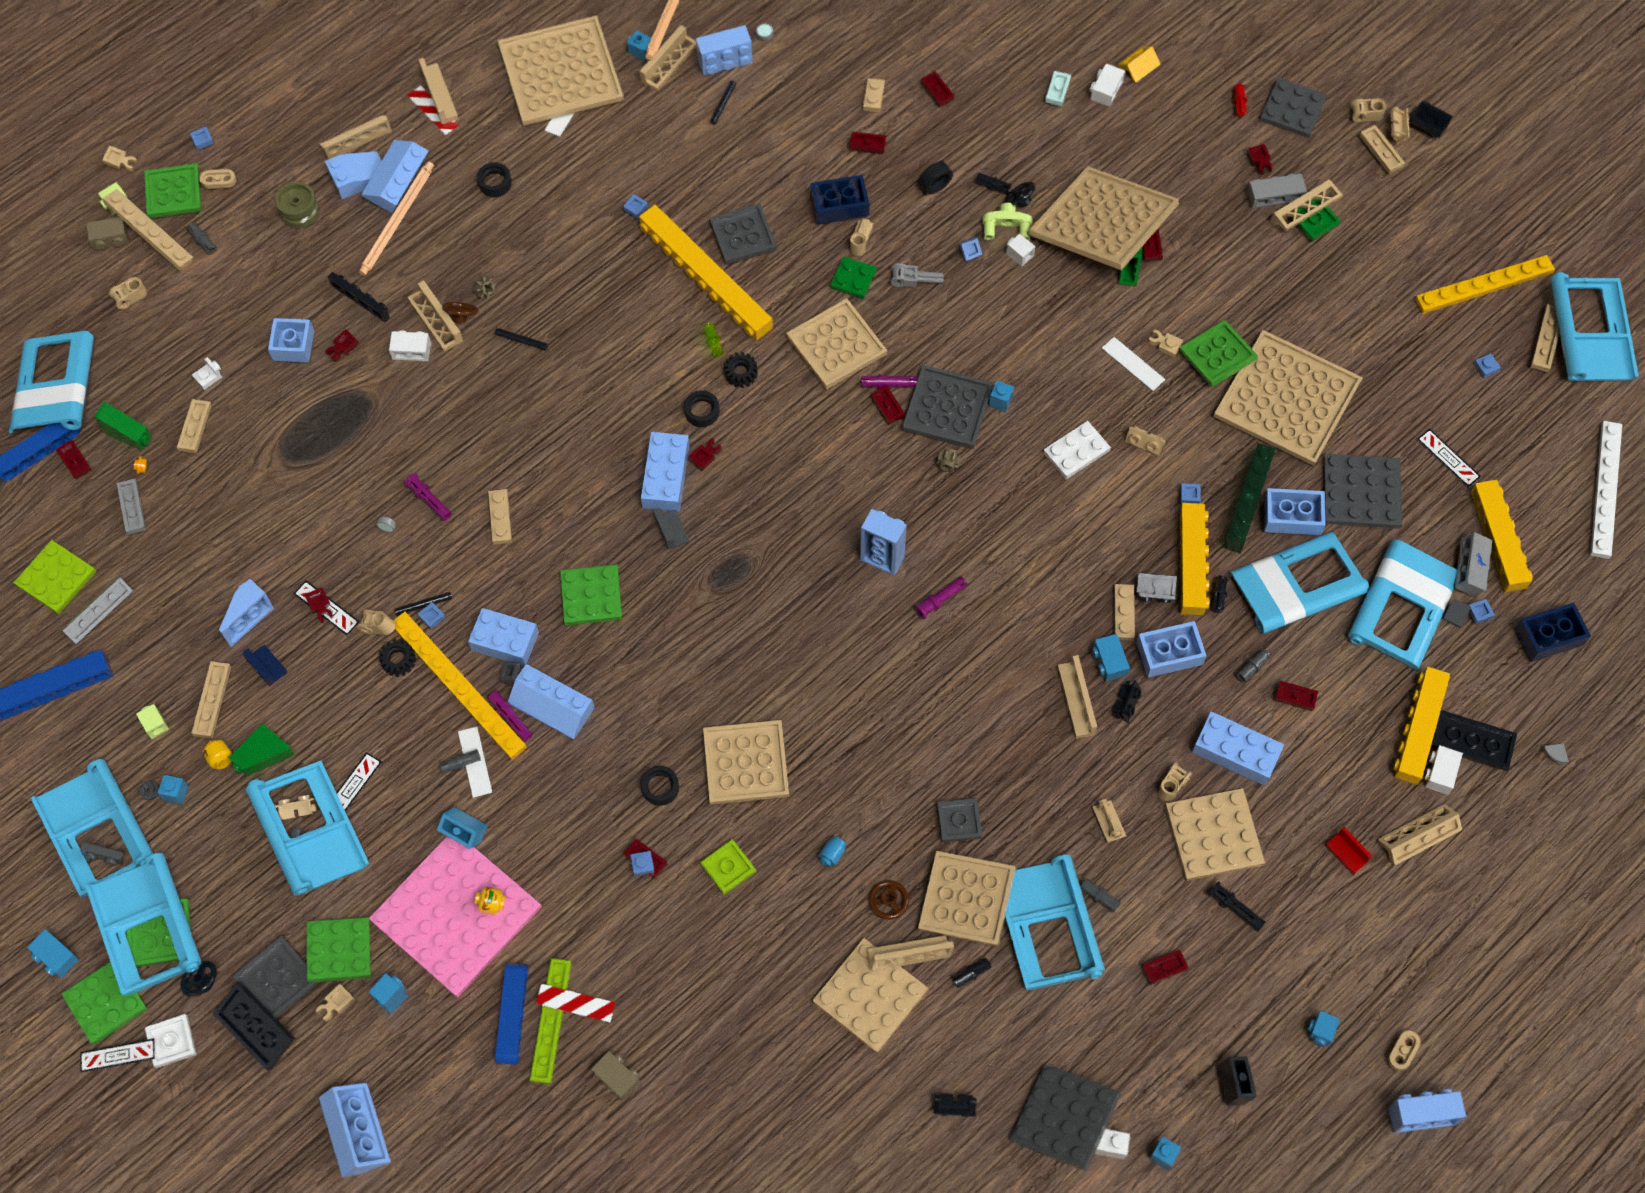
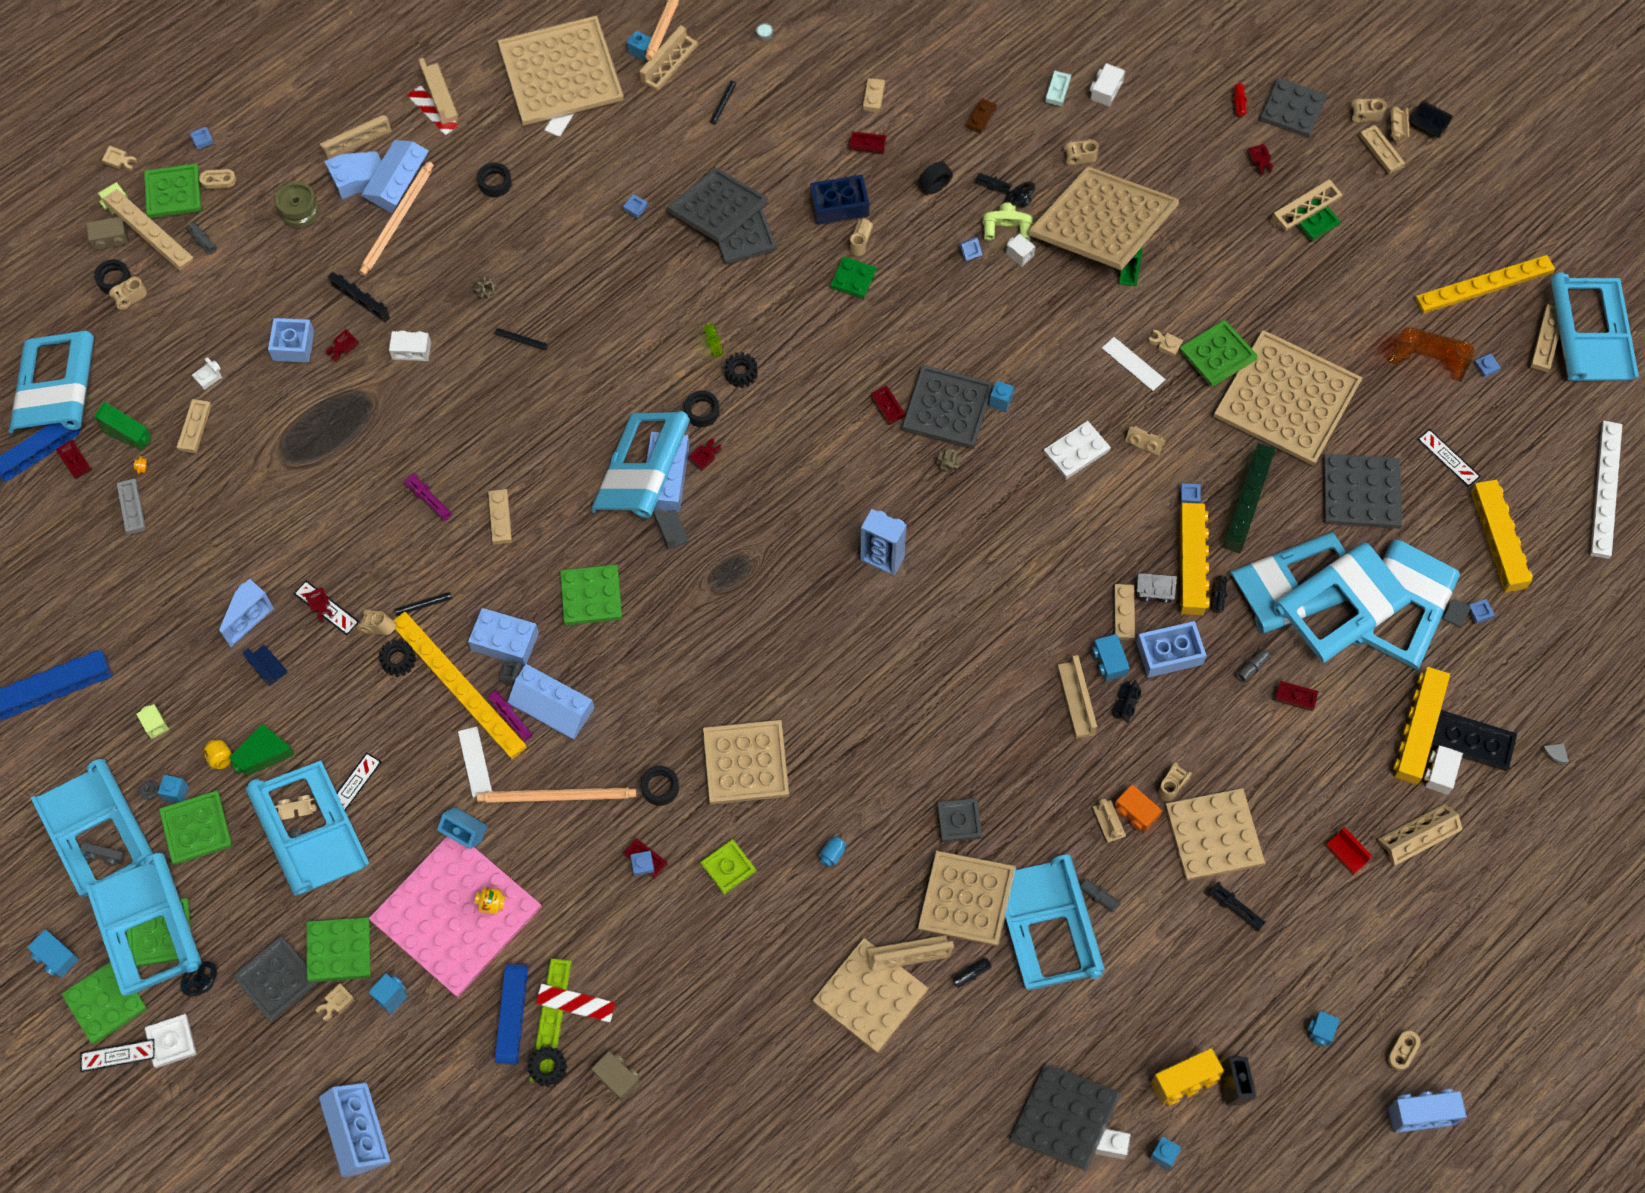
lime plate [13,540,97,615] -> none
light grey plate [61,576,133,644] -> none
tan plate [192,661,231,739] -> none
black plate [213,982,296,1071] -> none
light grey tile [376,516,396,532] -> none
tan fence [407,280,463,352] -> none
medium blue plate [418,602,446,629] -> none
dark grey pin [439,749,481,774] -> none
reddish brown piece [442,302,478,322] -> none
yellow brick [639,204,773,341] -> none
light blue brick [696,25,753,76] -> none
tan plate [786,298,888,390] -> none
magenta pin [861,374,917,389] -> none
reddish brown piece [869,880,909,920] -> none
light grey connector [891,263,944,287] -> none
magenta pin [914,576,968,620] -> none
dark red plate [921,71,954,107] -> none
black hinge [934,1093,977,1117] -> none
yellow panel [1118,46,1160,82] -> none
dark red plate [1142,228,1163,261] -> none
dark red plate [1142,950,1189,985] -> none
light blue brick [1192,711,1284,786] -> none
light grey brick [1247,174,1307,209] -> none
light blue brick [1264,488,1325,535] -> none
light grey brick [1455,532,1492,596] -> none
dark blue brick [1515,602,1591,662] -> none
none -> black tyre [94,259,132,295]
none -> bright green plate [159,790,233,865]
none -> light nougat piece [477,787,637,803]
none -> black tyre [528,1046,567,1087]
none -> medium azure piece [591,411,690,518]
none -> dark grey plate [667,167,768,243]
none -> reddish brown plate [966,98,997,134]
none -> tan piece [1063,140,1098,166]
none -> orange brick [1114,784,1163,833]
none -> yellow brick [1150,1048,1224,1107]
none -> medium azure piece [1274,542,1411,664]
none -> clear orange windscreen [1389,327,1474,382]

